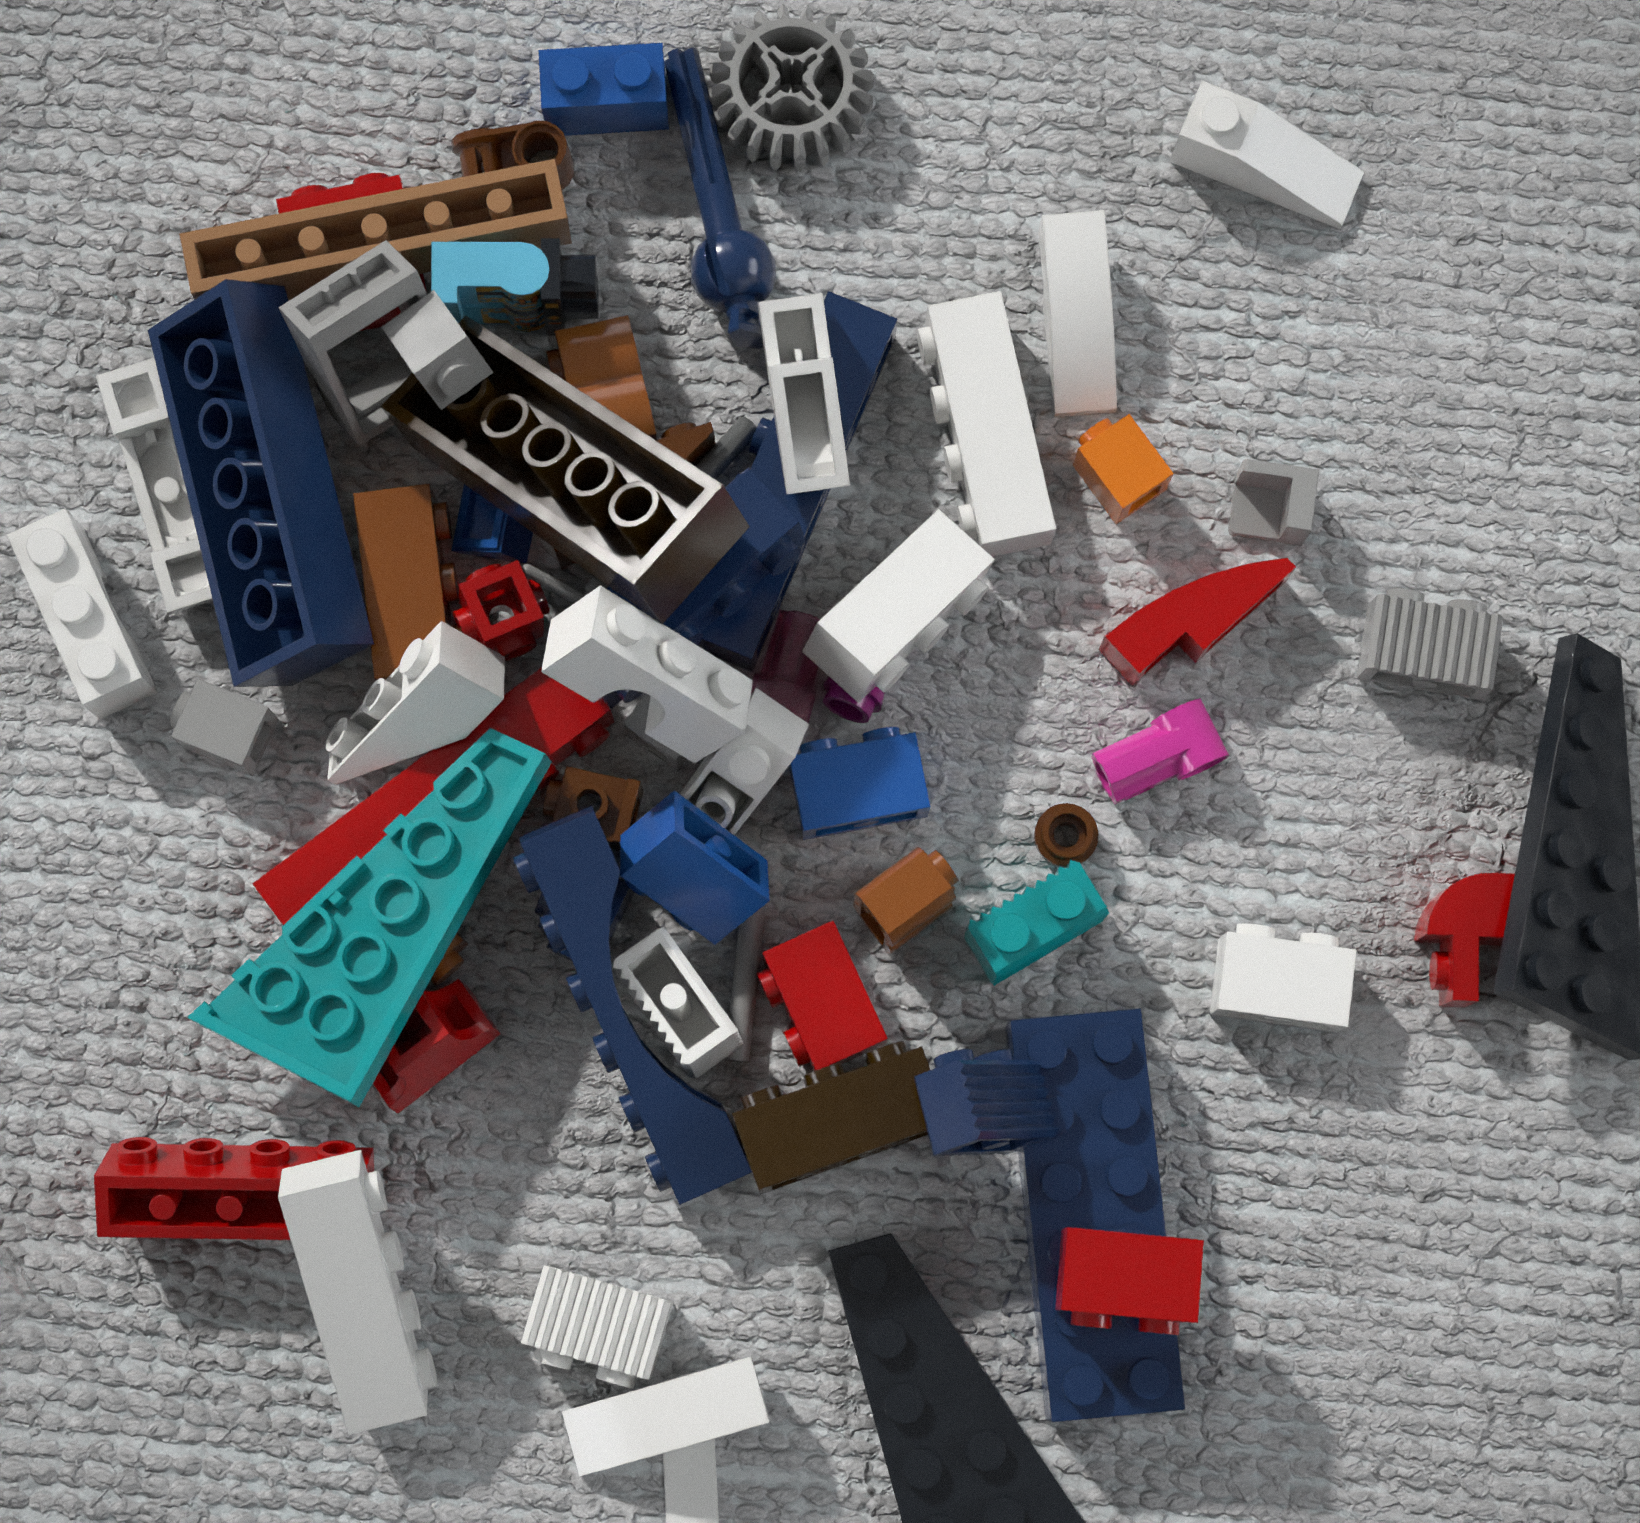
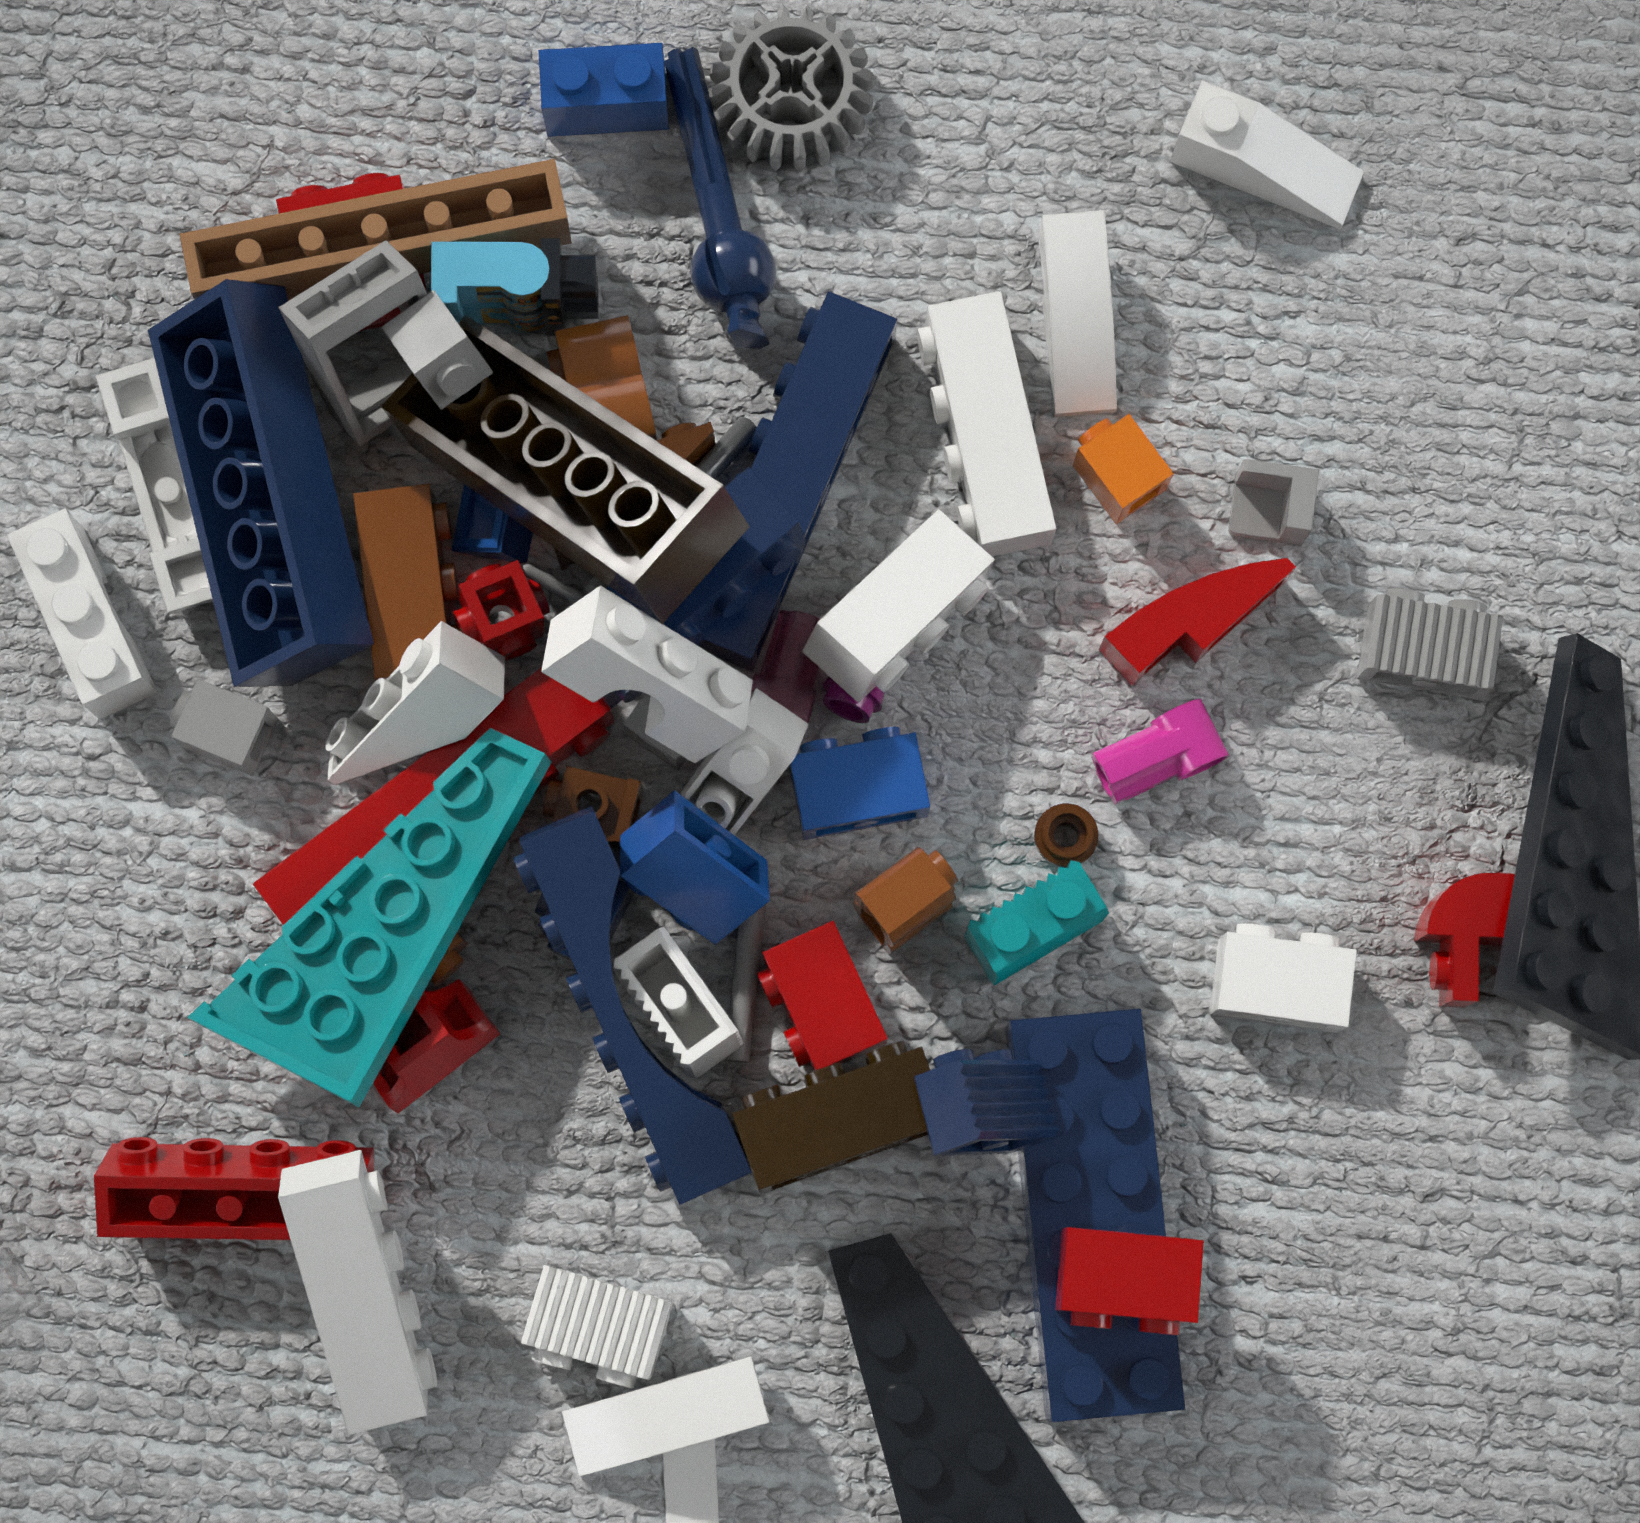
reddish brown piece [451,121,574,190] -> none
white slope [757,293,850,494] -> none

